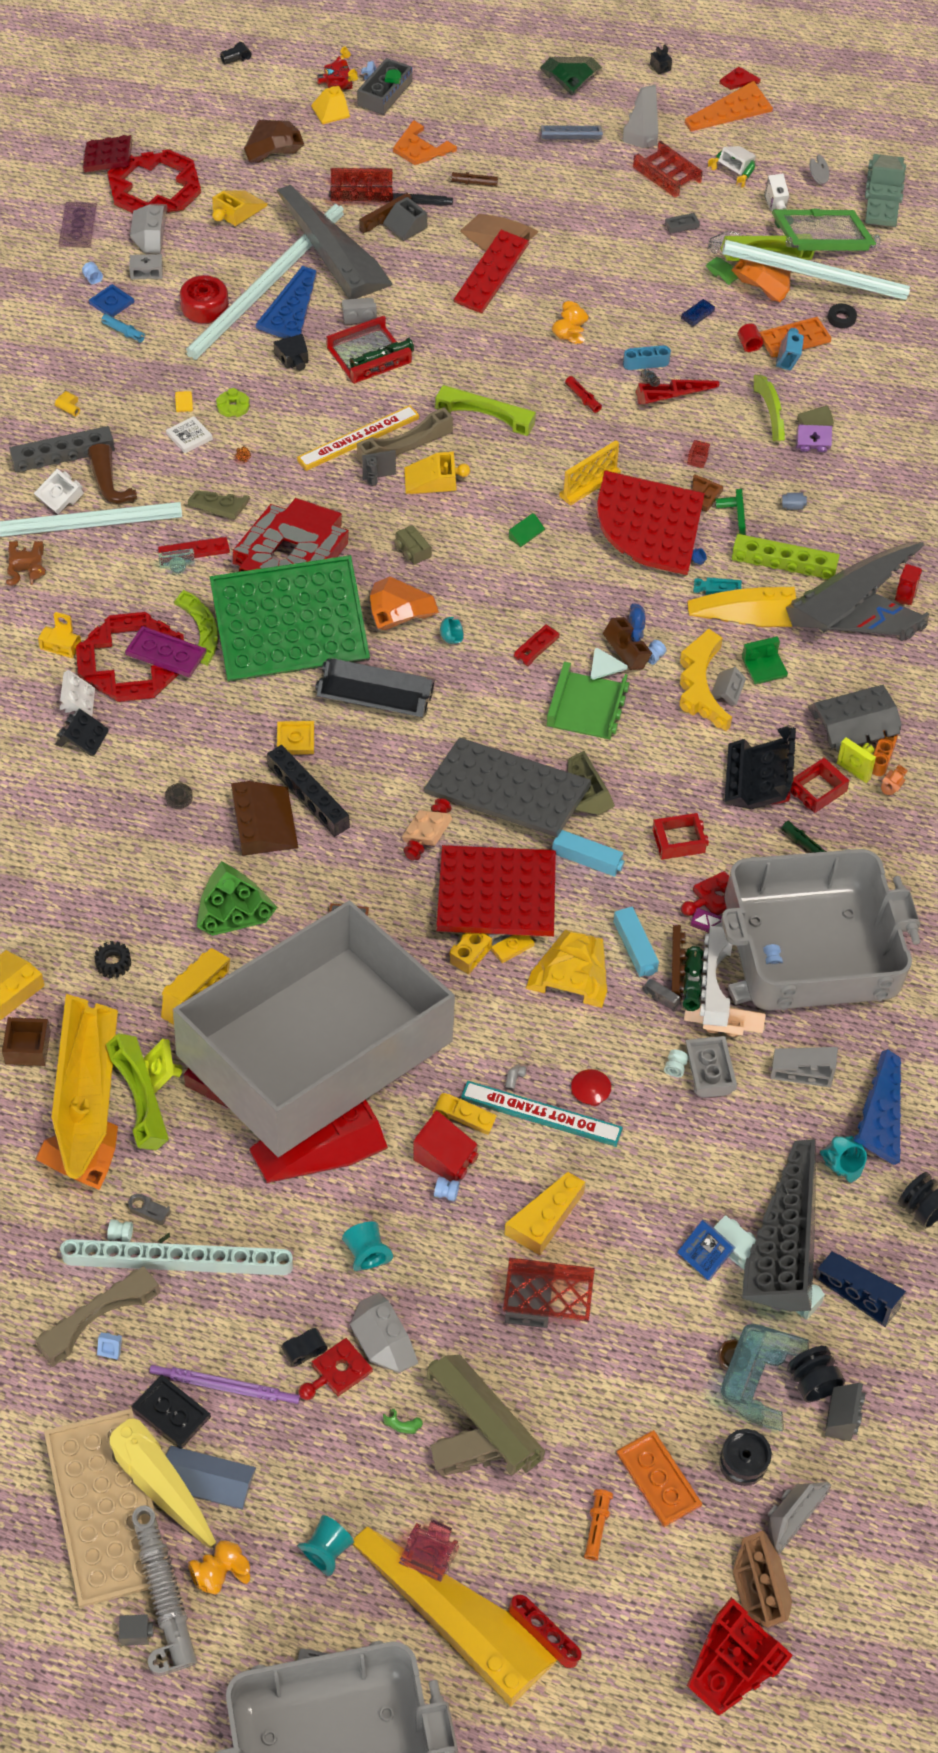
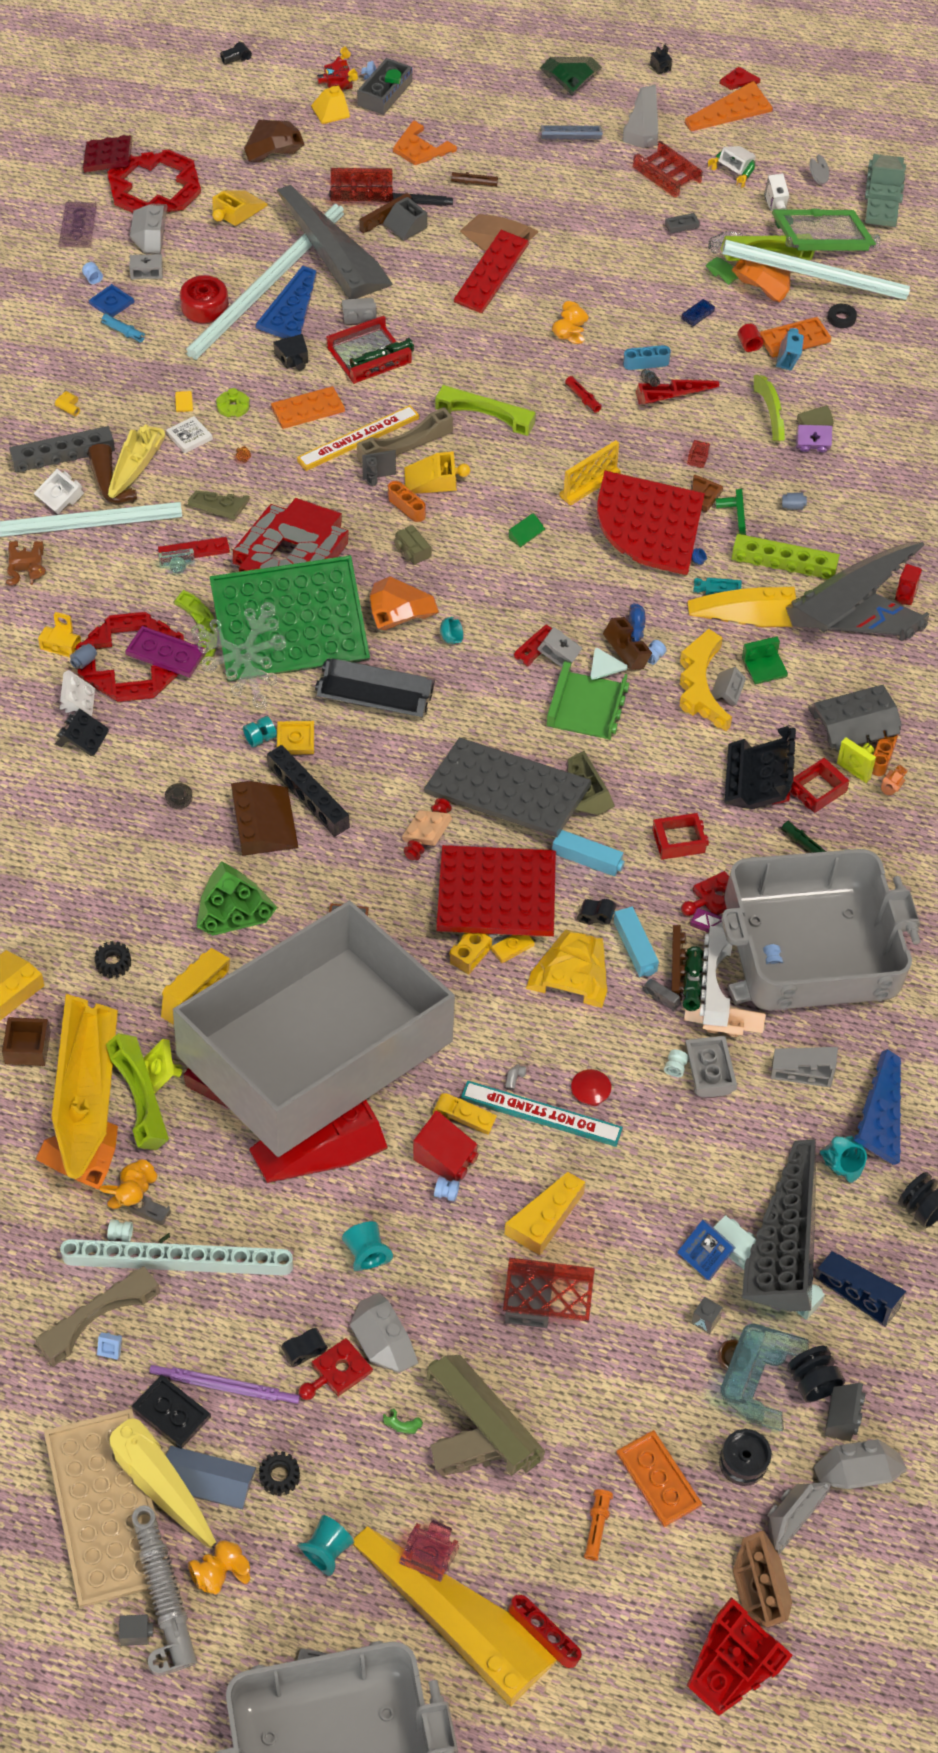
none -> sand blue brick [70,644,97,669]
none -> light orange animal [99,1159,158,1209]
none -> light yellow piece [108,424,166,498]
none -> clear plant [191,602,286,710]
none -> teal wheel [243,716,277,748]
none -> black tyre [259,1451,300,1496]
none -> orange plate [271,386,345,429]
none -> orange beam [388,481,426,522]
none -> light grey brick [537,627,582,668]
none -> black axle [577,899,616,925]
none -> dark grey brick [691,1296,723,1334]
none -> light grey wedge [813,1439,906,1489]

